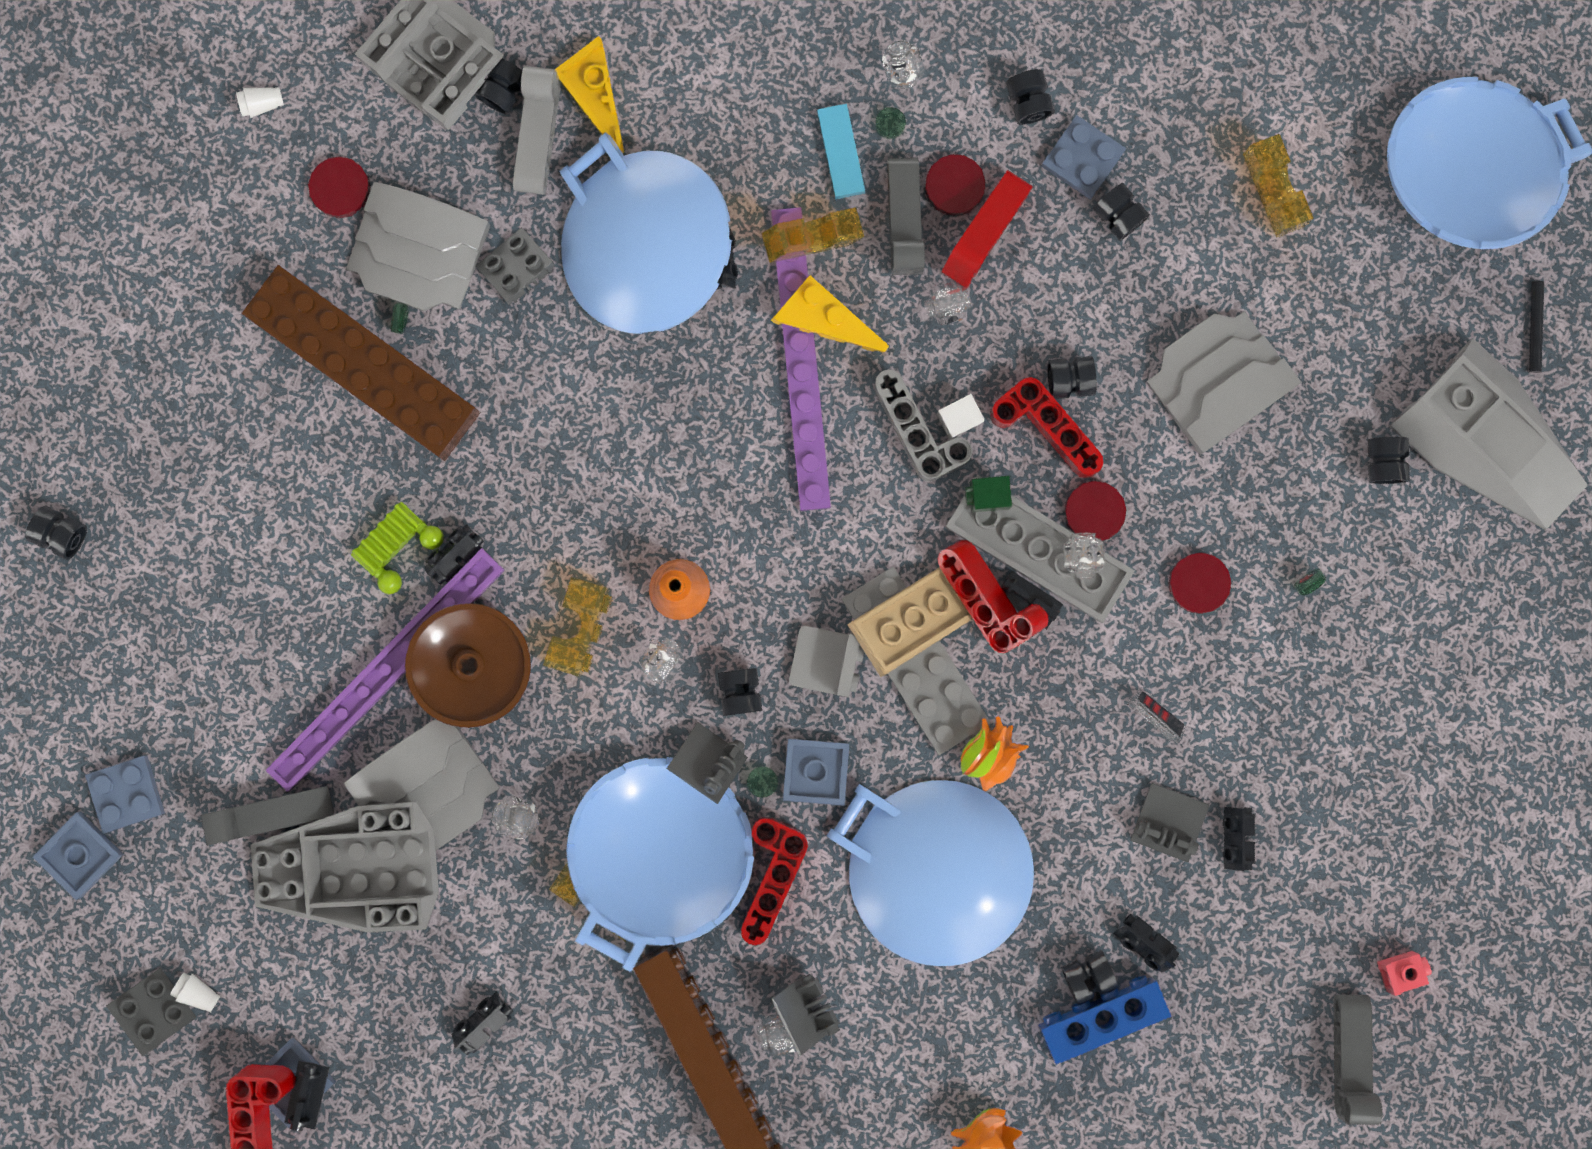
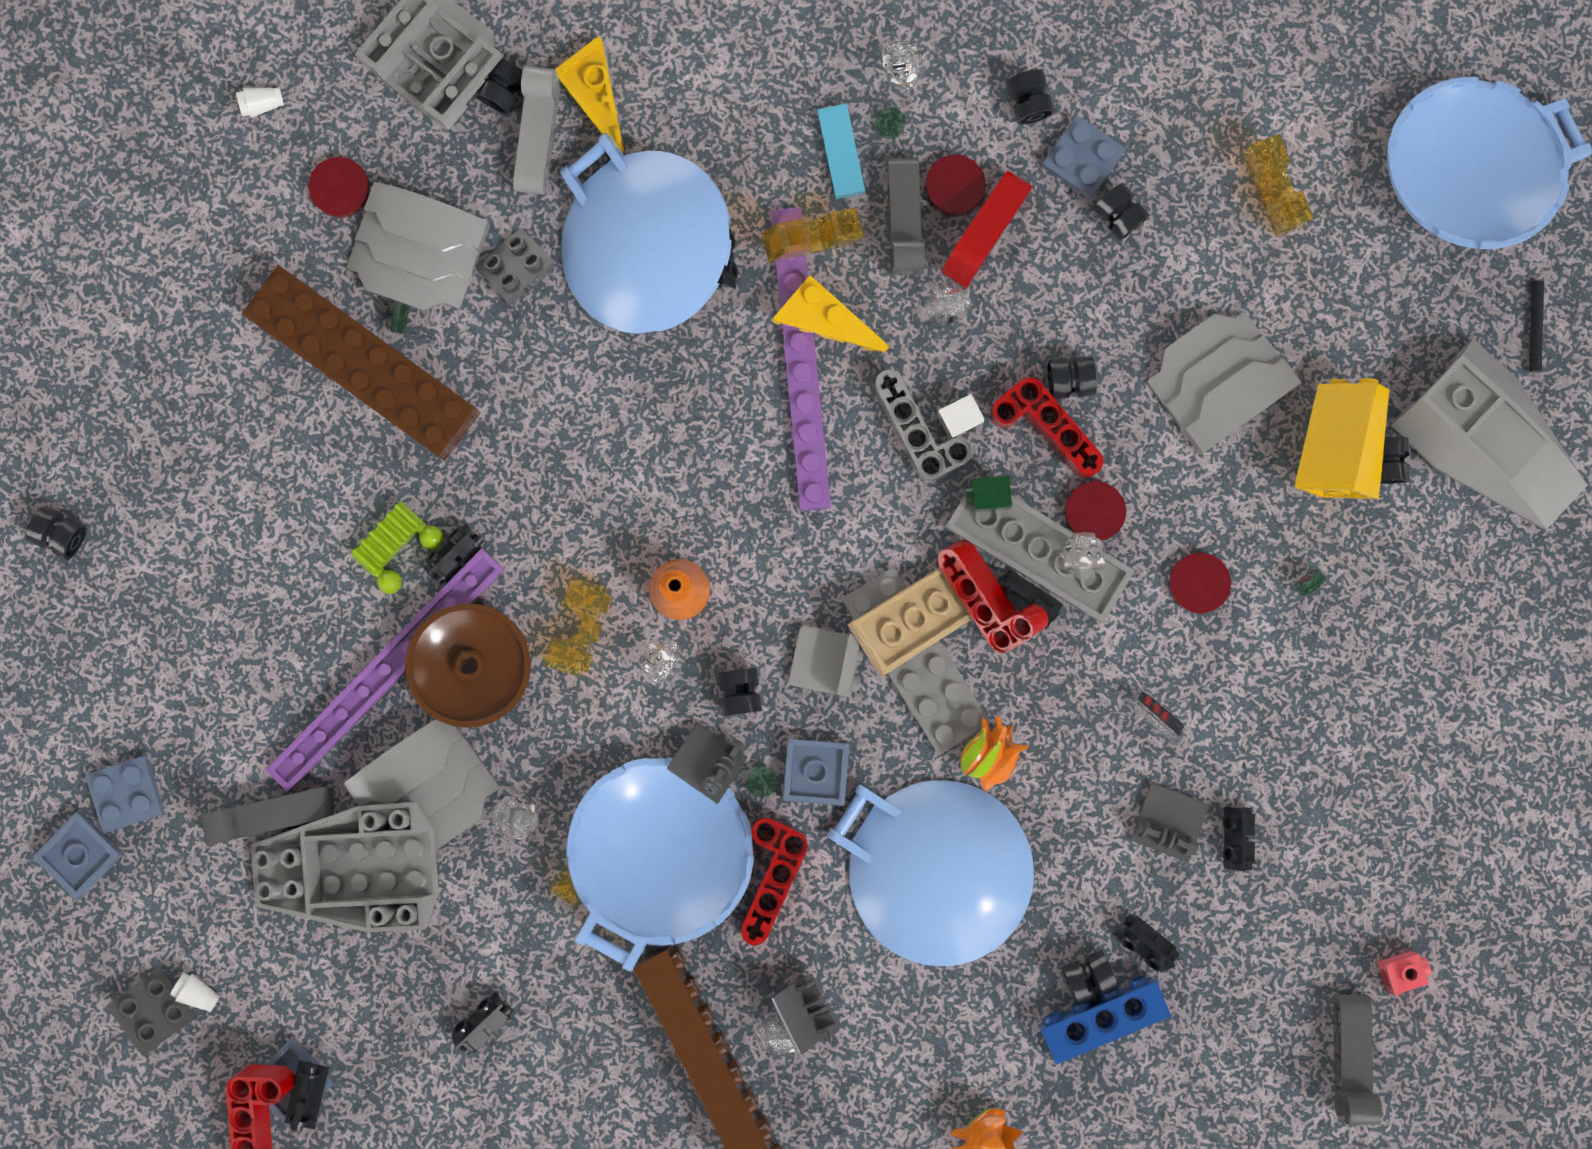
none -> yellow slope [1295,378,1389,499]

